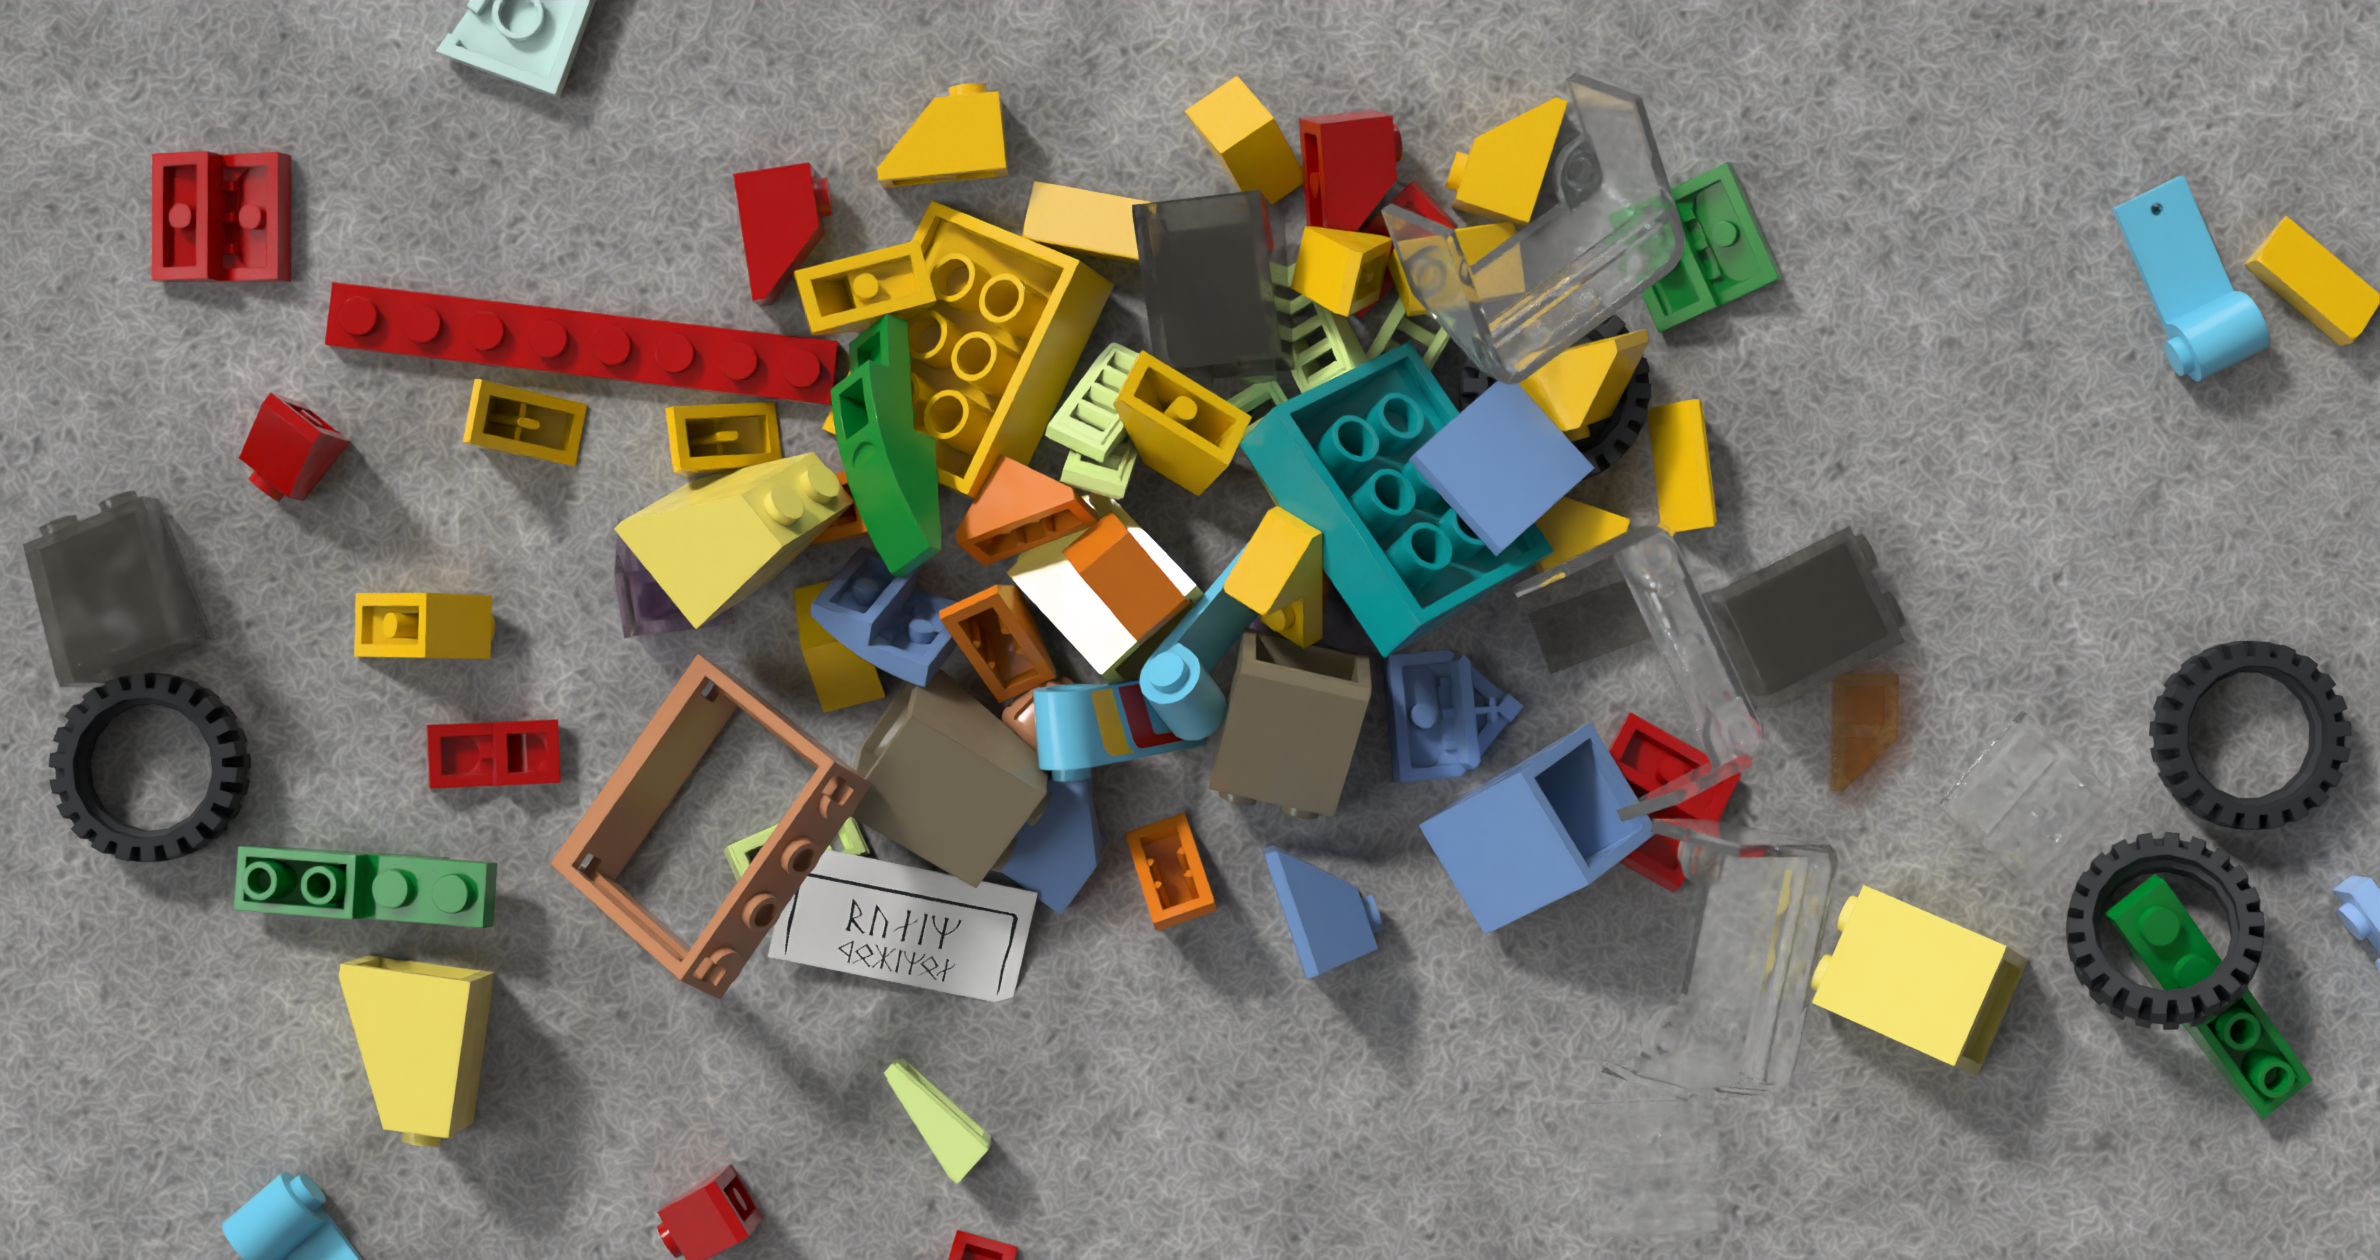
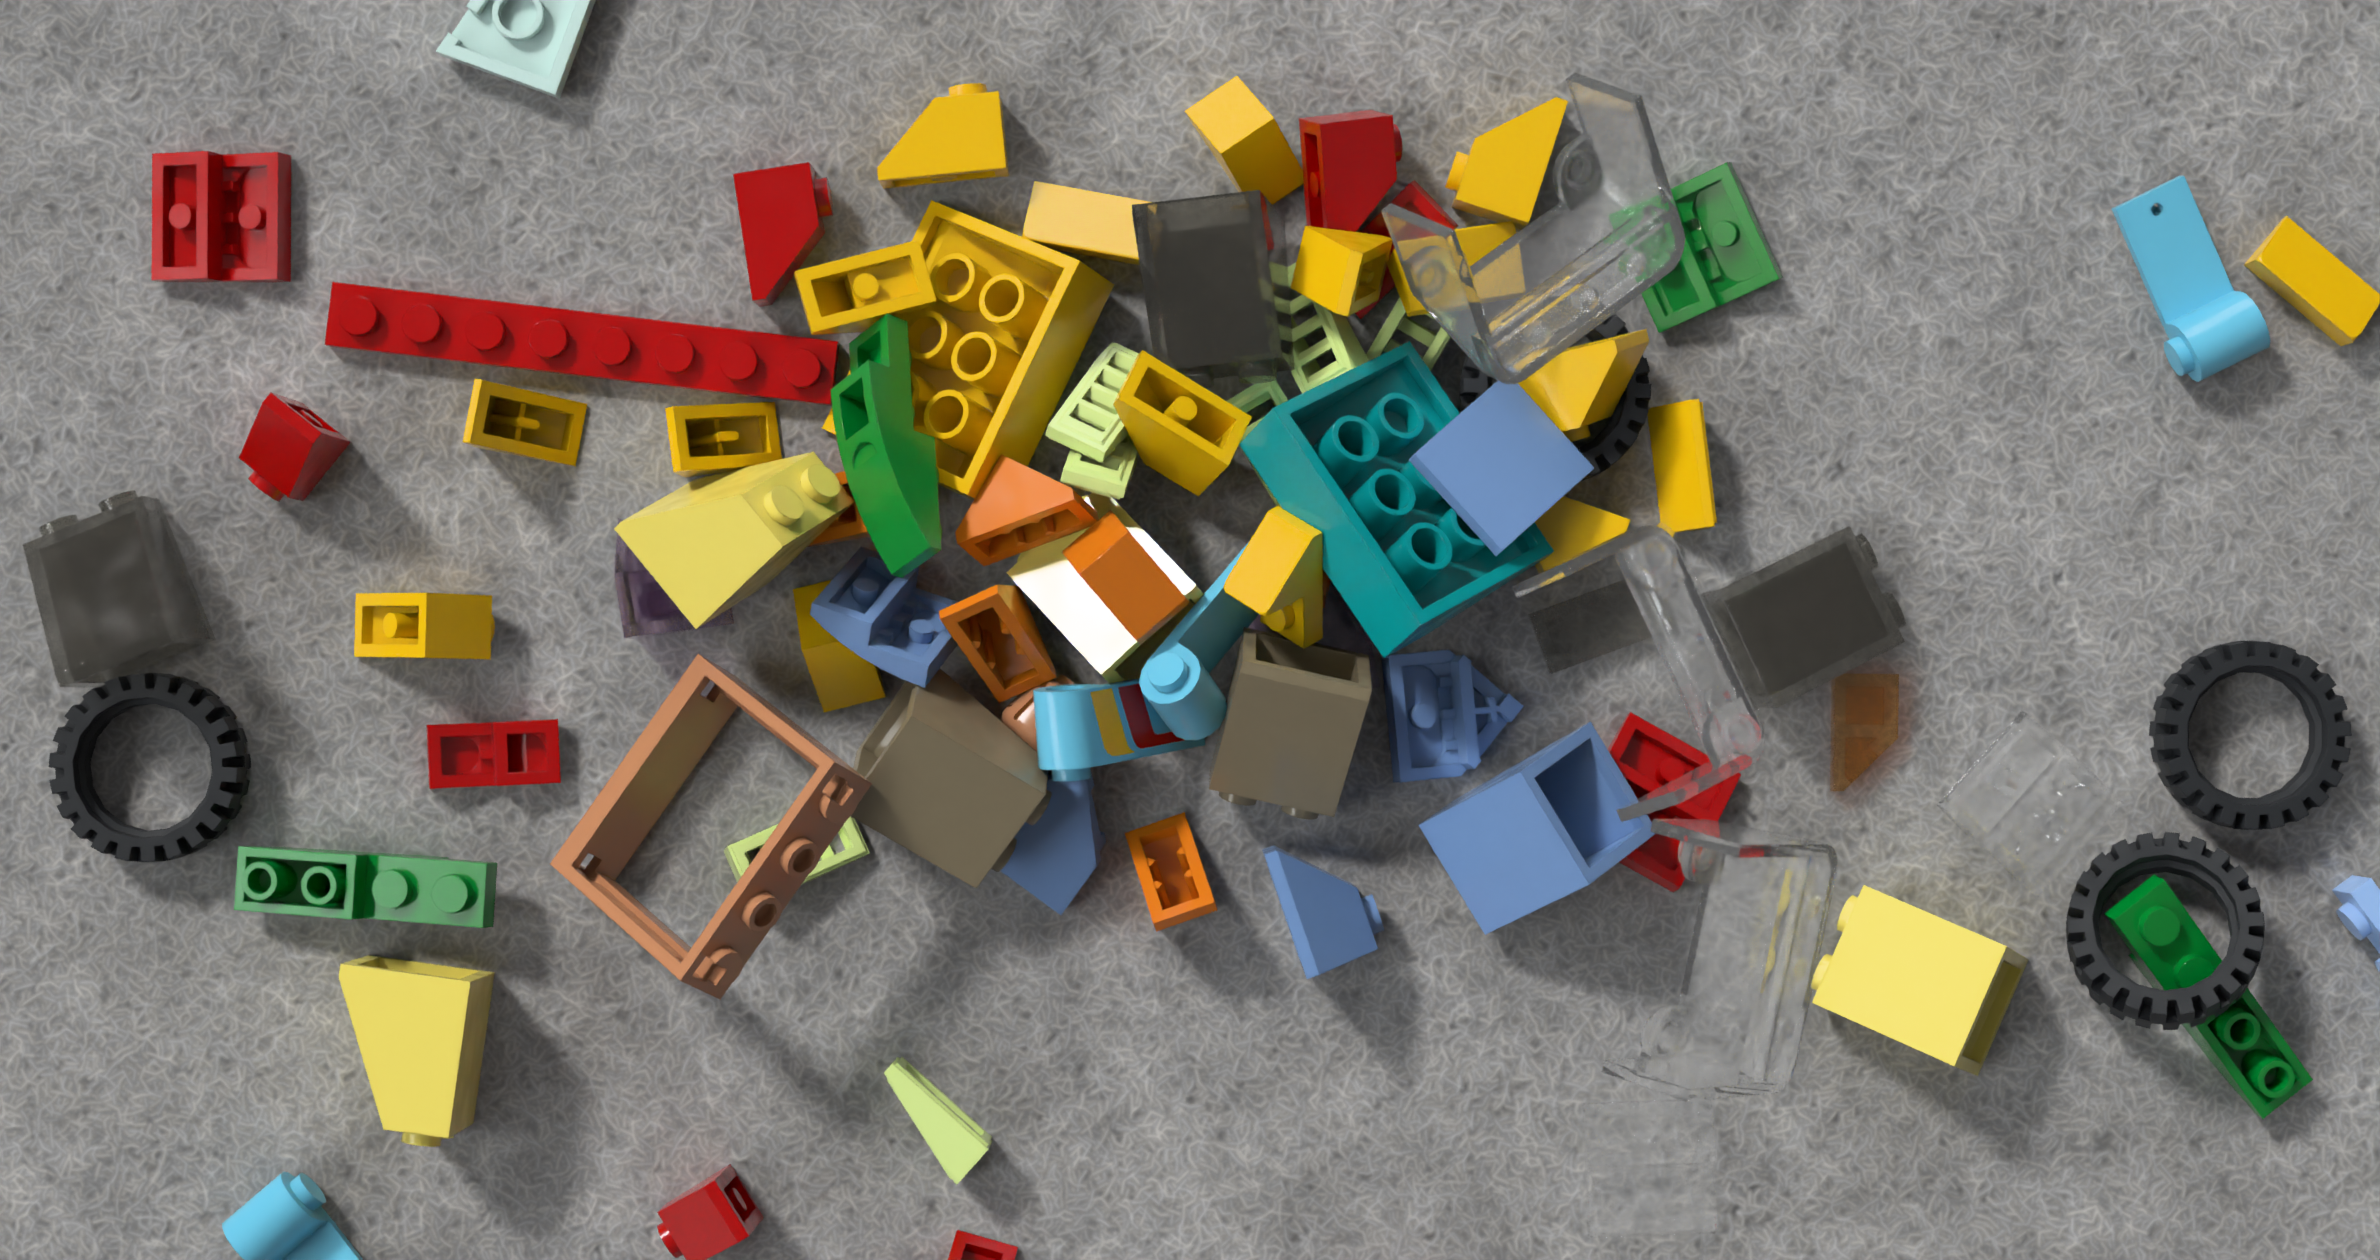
white sticker [768,849,1038,1002] -> none

